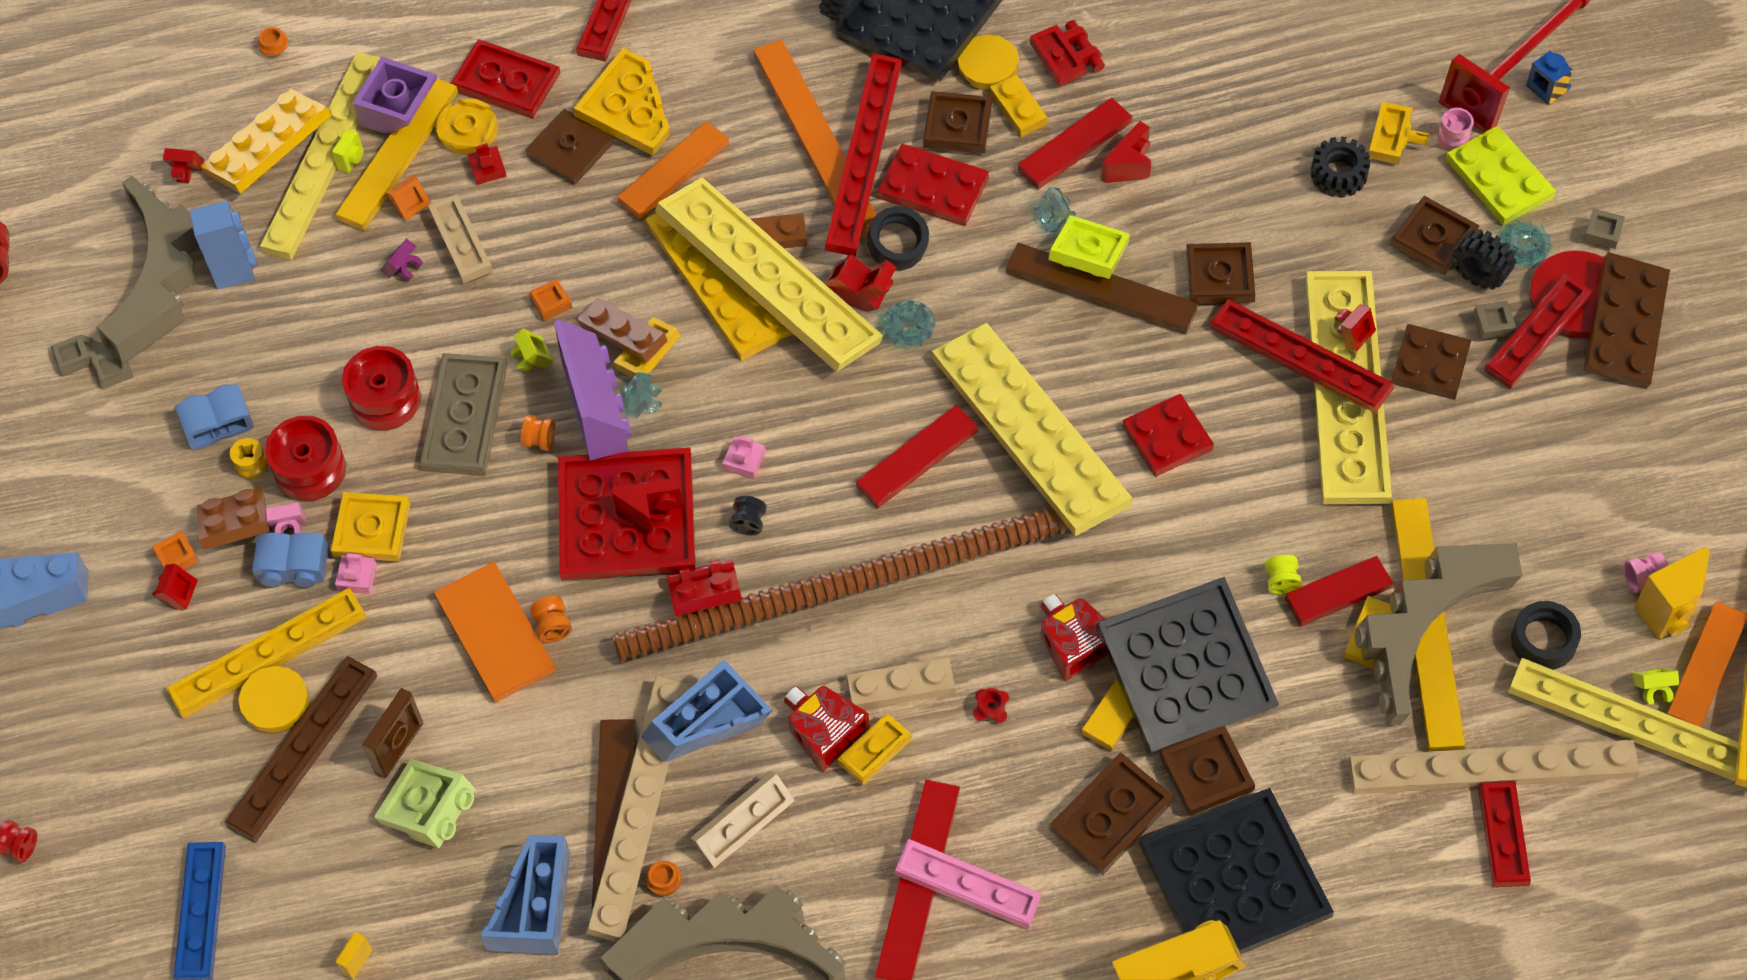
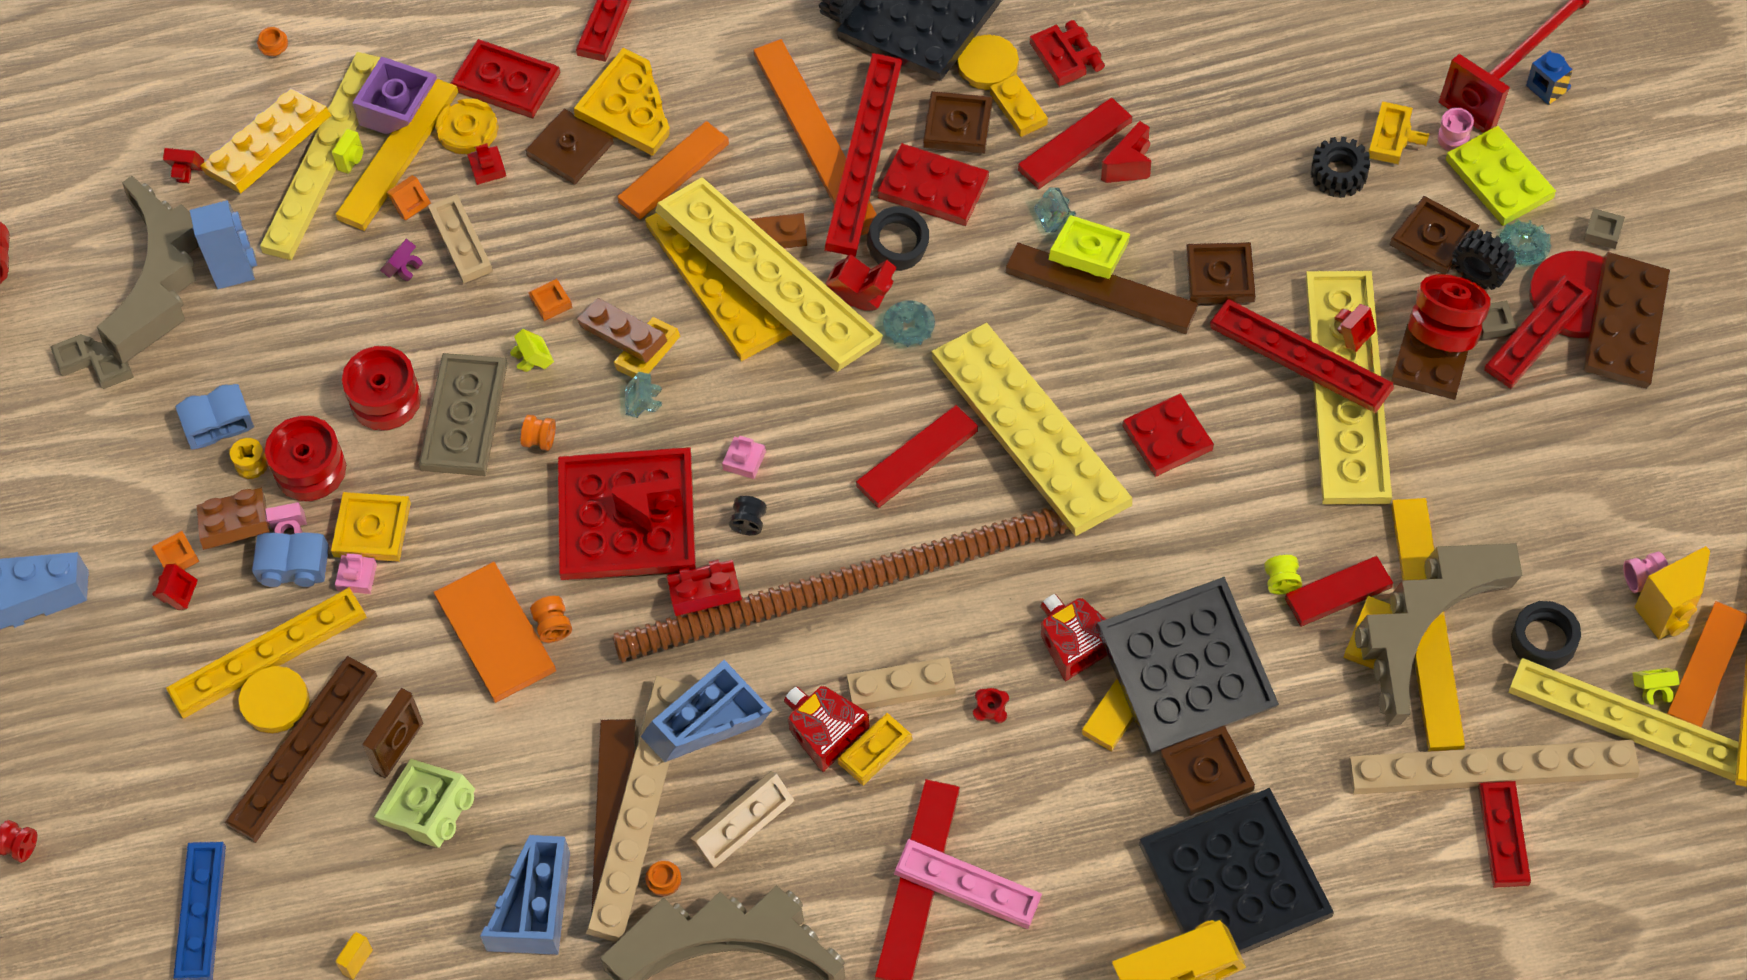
medium lavender slope [553,320,632,460] -> none
reddish brown plate [1049,752,1174,875] -> none
none -> red wheel [1408,274,1491,352]

